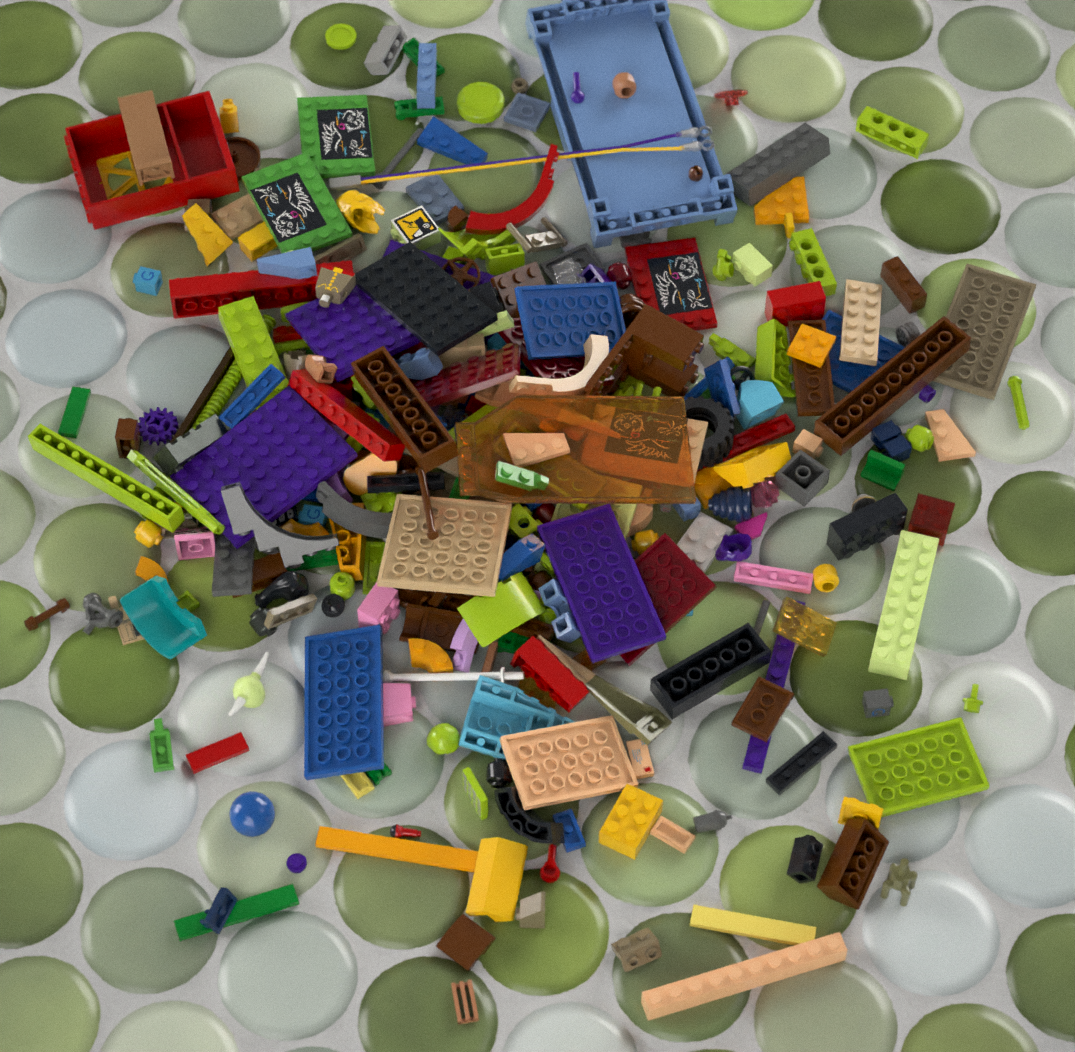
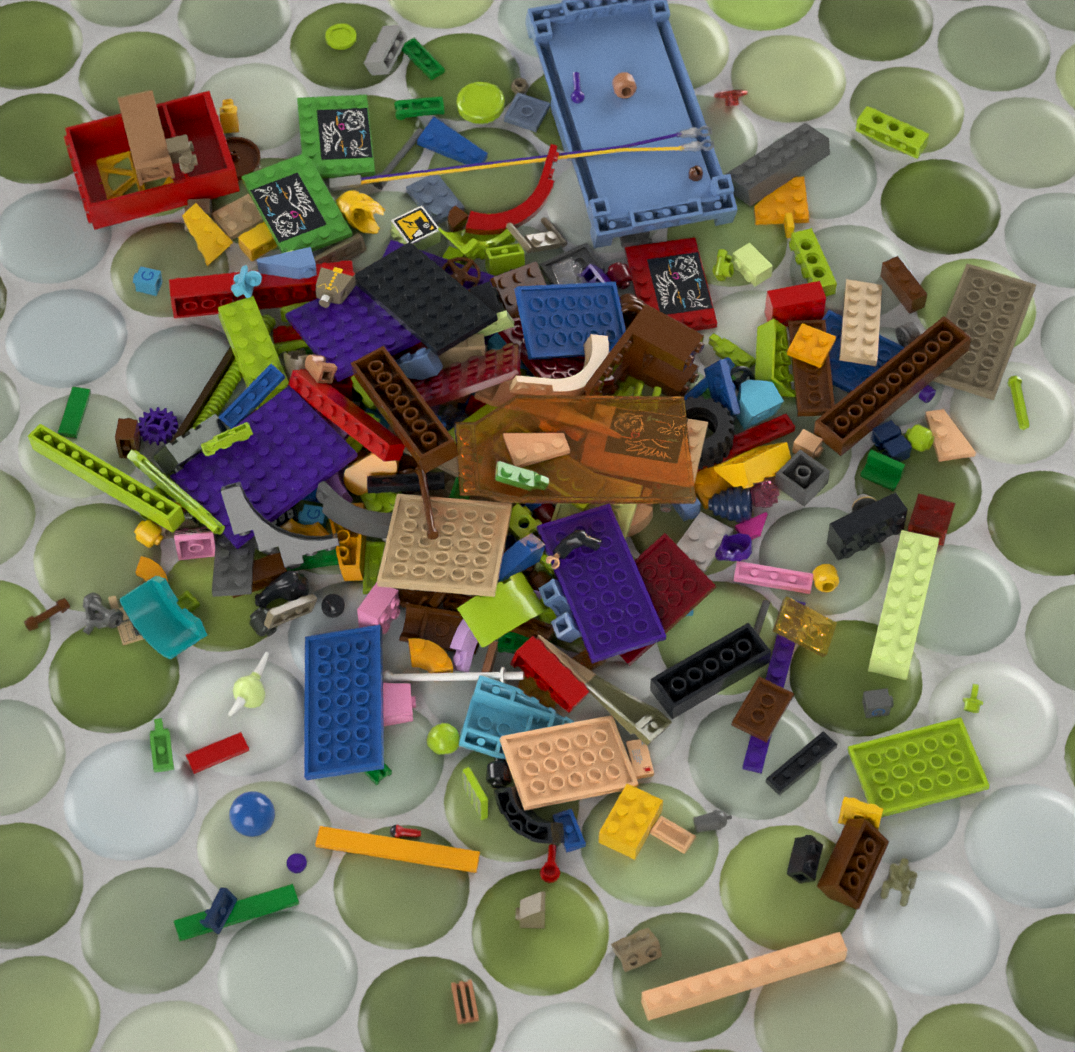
lime head [329,572,355,600] -> none
light yellow tile [340,772,375,799] -> none
medium blue brick [417,43,437,108] -> none
reddish brown slope [436,914,496,971] -> none
yellow slope [466,837,528,922] -> none
yellow head [631,529,659,555] -> none
light yellow tile [690,904,816,946] -> none
none -> dark tan brick [165,134,198,173]
none -> lime hinge [200,422,253,456]
none -> medium azure hips [231,265,262,298]
none -> black arm [546,529,601,569]

